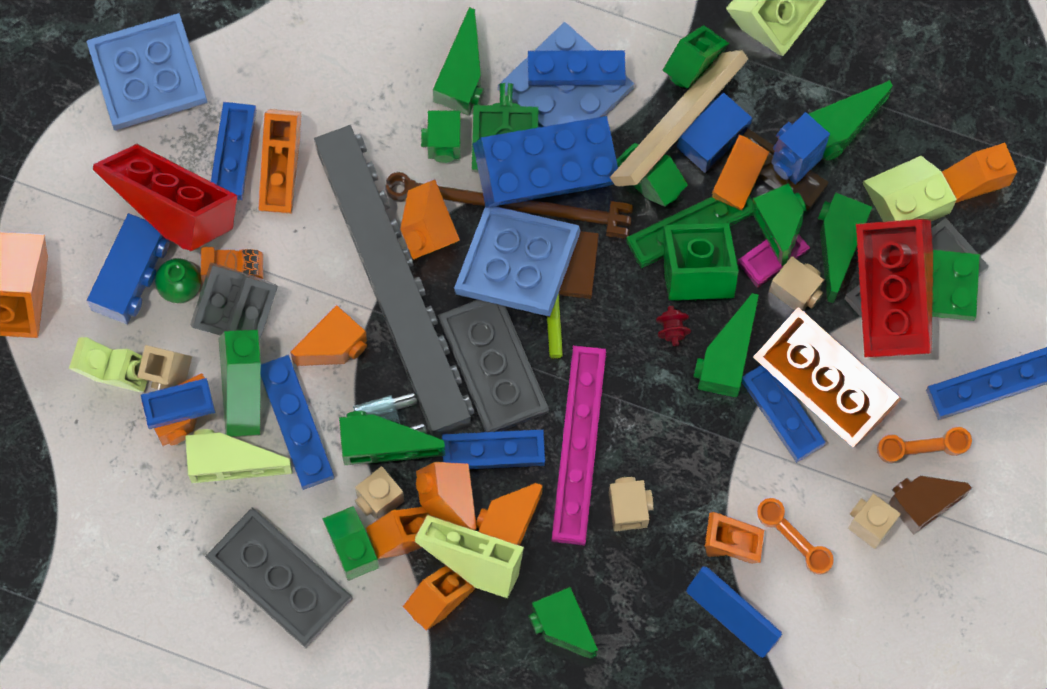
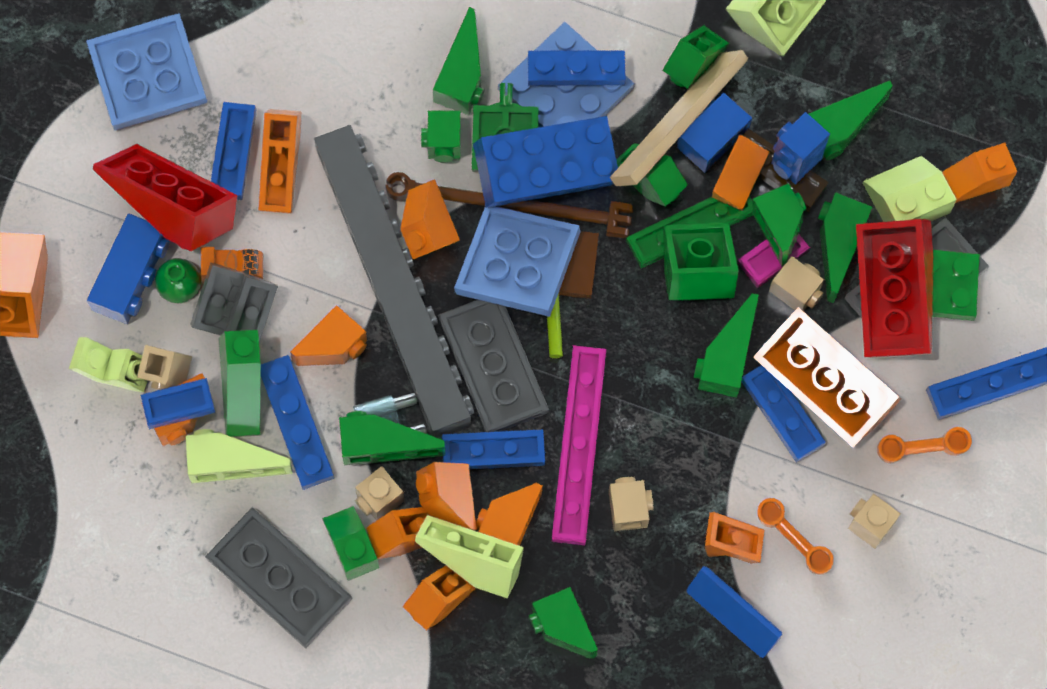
dark red wheel [656,306,691,346] -> none
reddish brown slope [889,476,972,535] -> none

